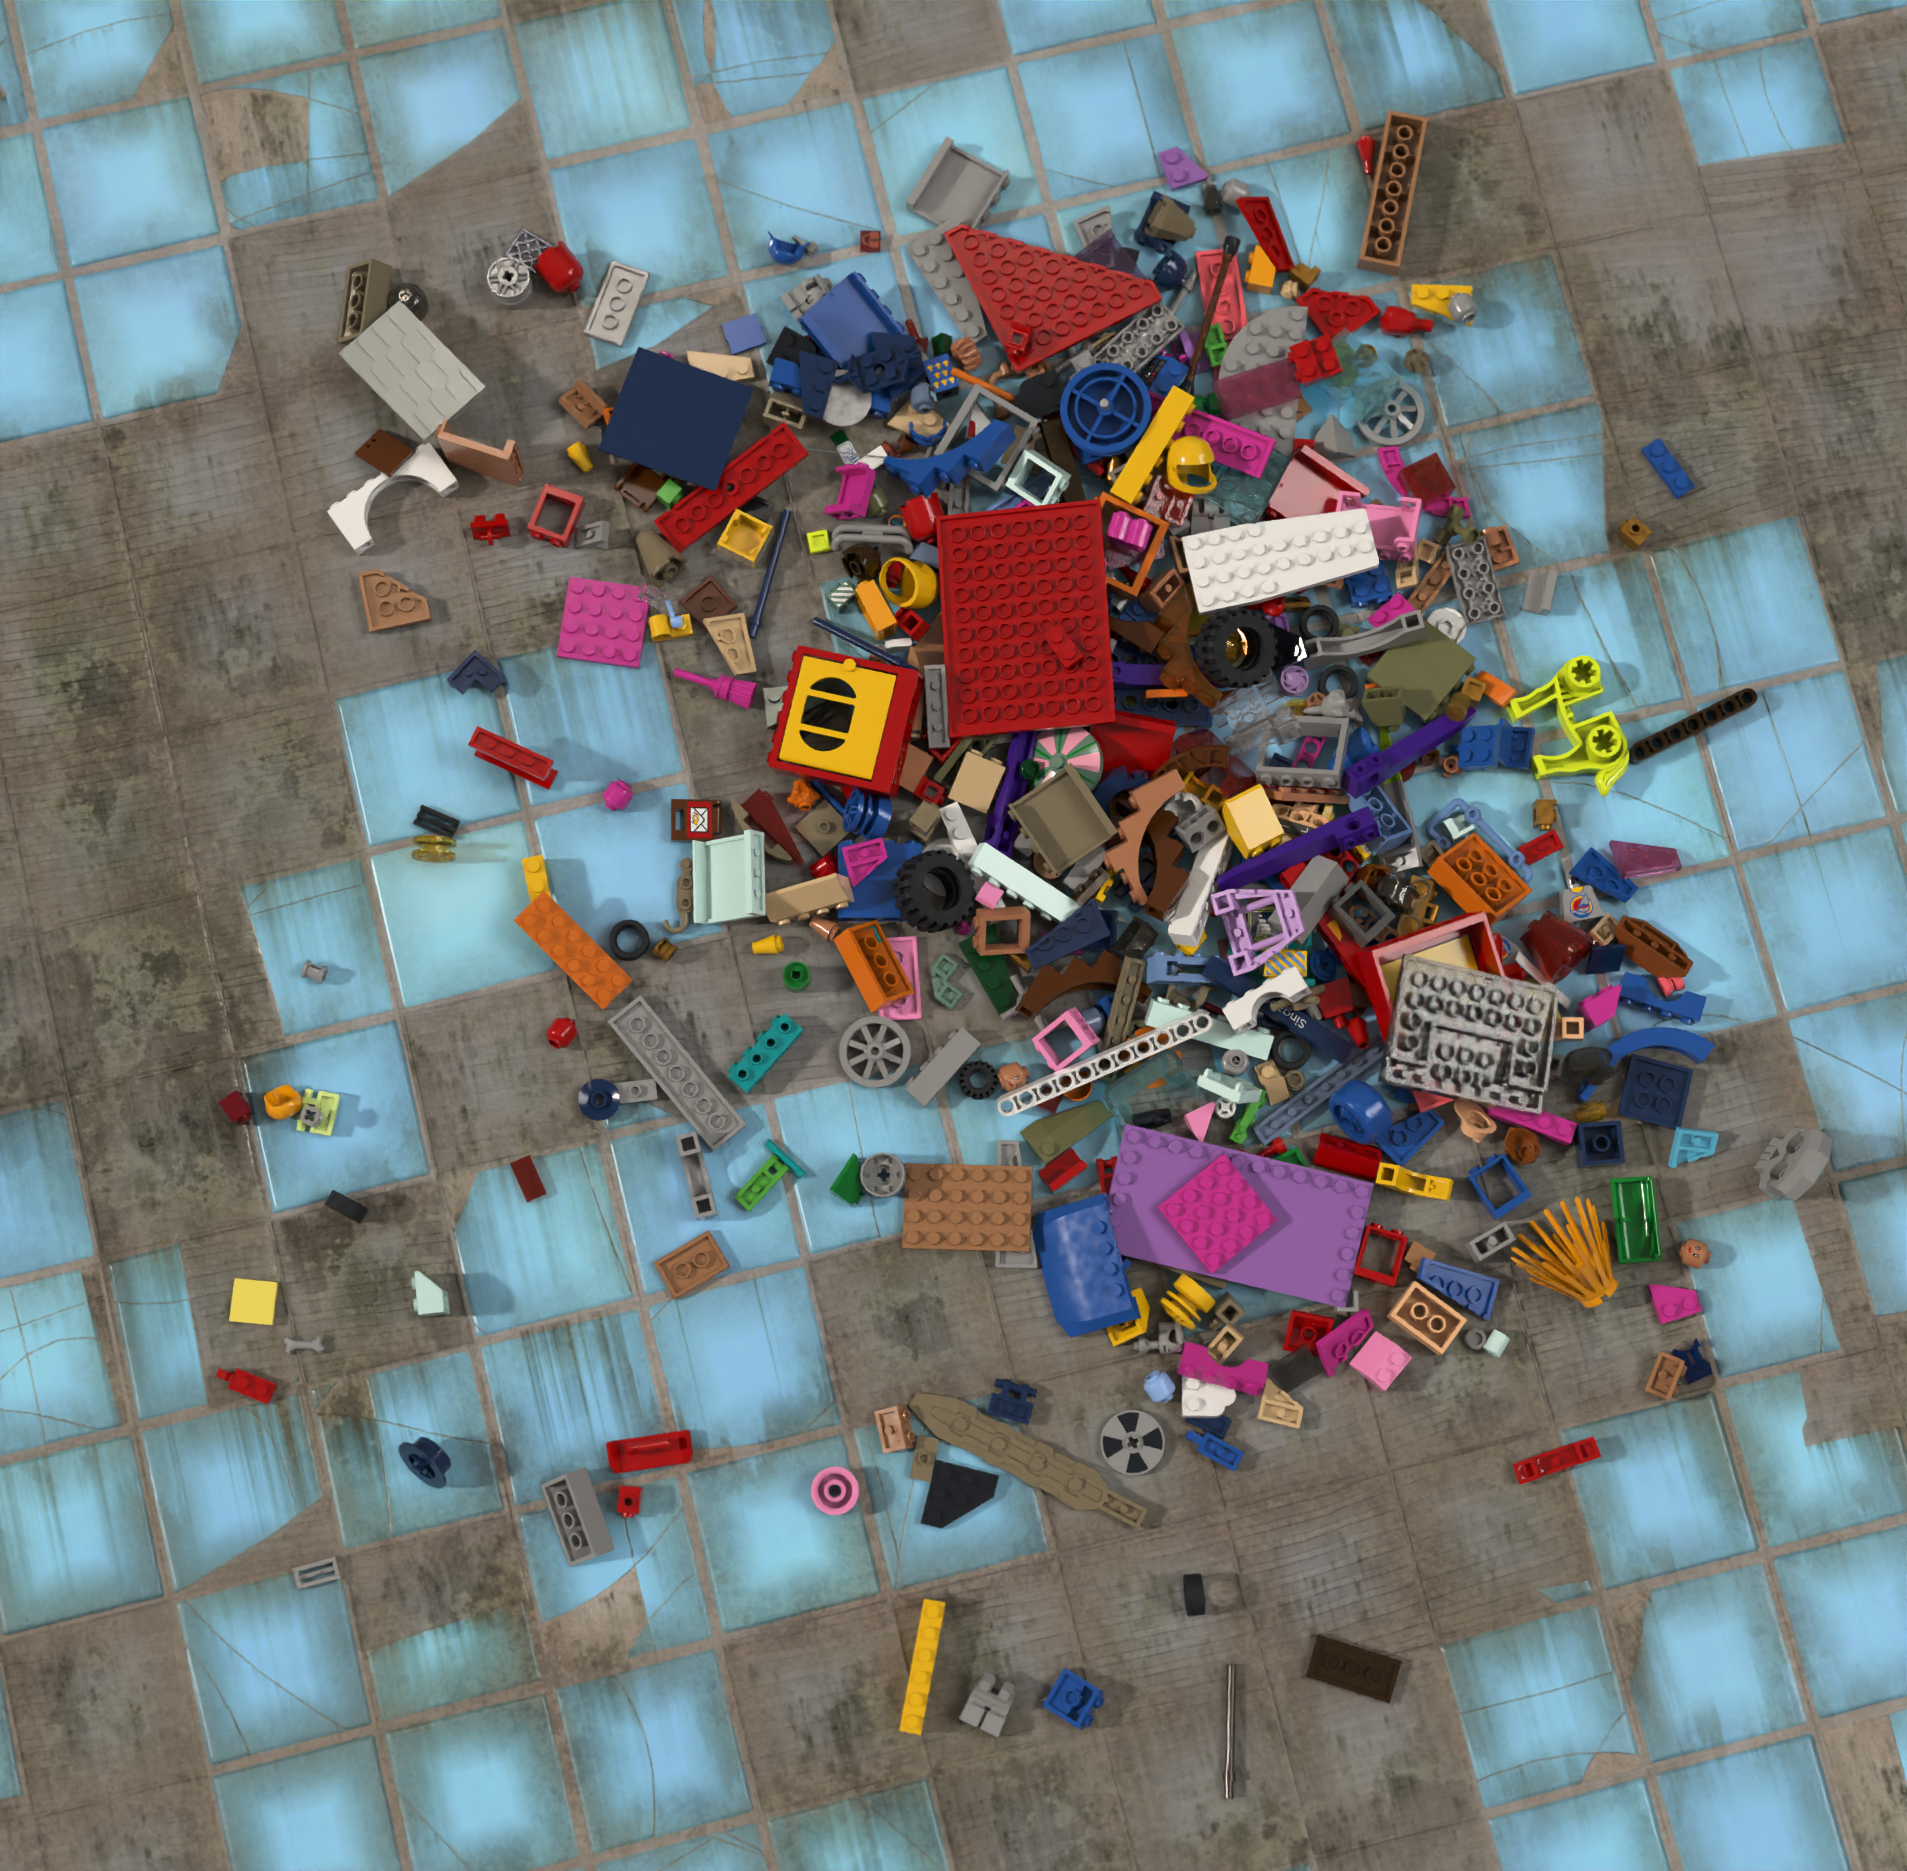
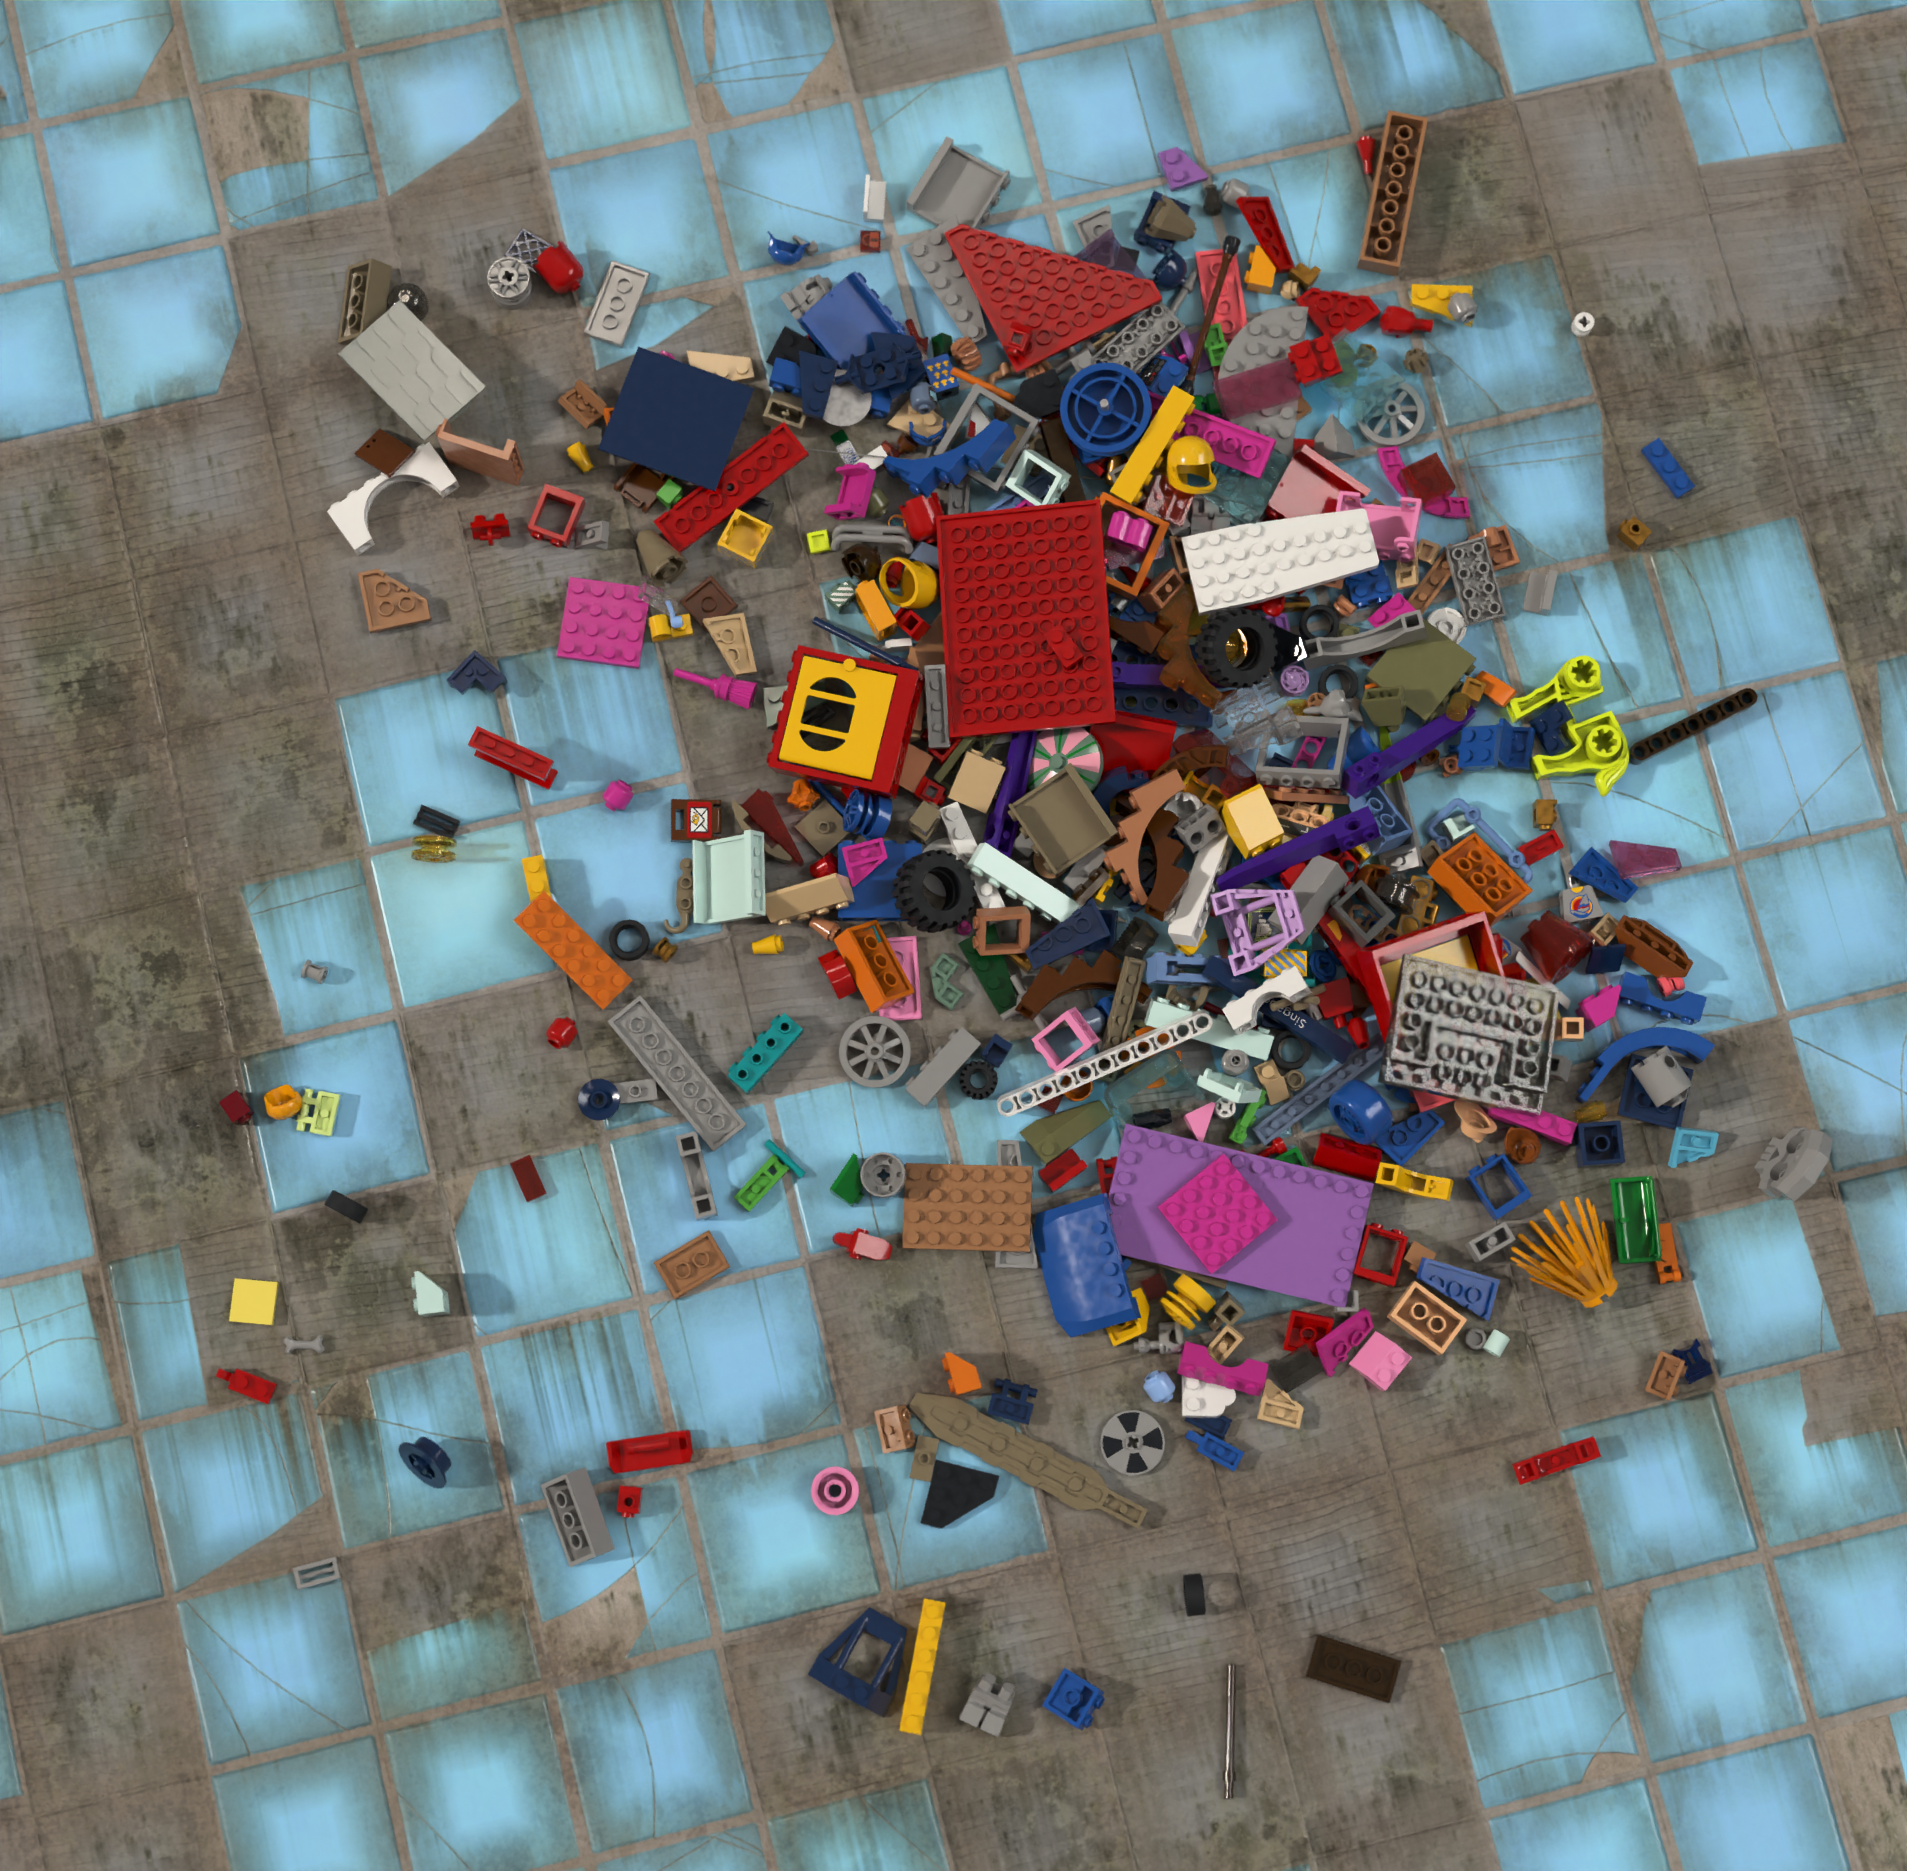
light grey bush [300,1106,323,1127] -> none
piece [722,313,766,355] -> none
dark blue bar [749,510,791,638] -> none
green wheel [782,961,810,993] -> none
bright pink tile [975,881,1004,910] -> none
nougat head [997,1062,1030,1092] -> none
dark green plate [1020,759,1041,780] -> none
orange tile [1143,688,1188,703] -> none
olive bar [1432,504,1480,547] -> none
clear smoke wheel [1565,1047,1614,1086] -> none
dark pink wing [1647,1284,1702,1324] -> none
nougat head [1678,1238,1712,1269] -> none
none -> dark blue windscreen [808,1607,907,1717]
none -> red brick [818,949,858,1000]
none -> hinge [832,1228,893,1261]
none -> white panel [863,174,886,223]
none -> orange slope [942,1352,982,1396]
none -> dark blue panel [981,1034,1013,1068]
none -> clear red tile [1141,1273,1168,1301]
none -> nougat plate [1333,594,1357,618]
none -> dark blue plate [1529,700,1574,756]
none -> white wheel [1571,312,1594,337]
none -> light grey cylinder [1631,1046,1693,1108]
none -> orange plate [1654,1222,1681,1284]

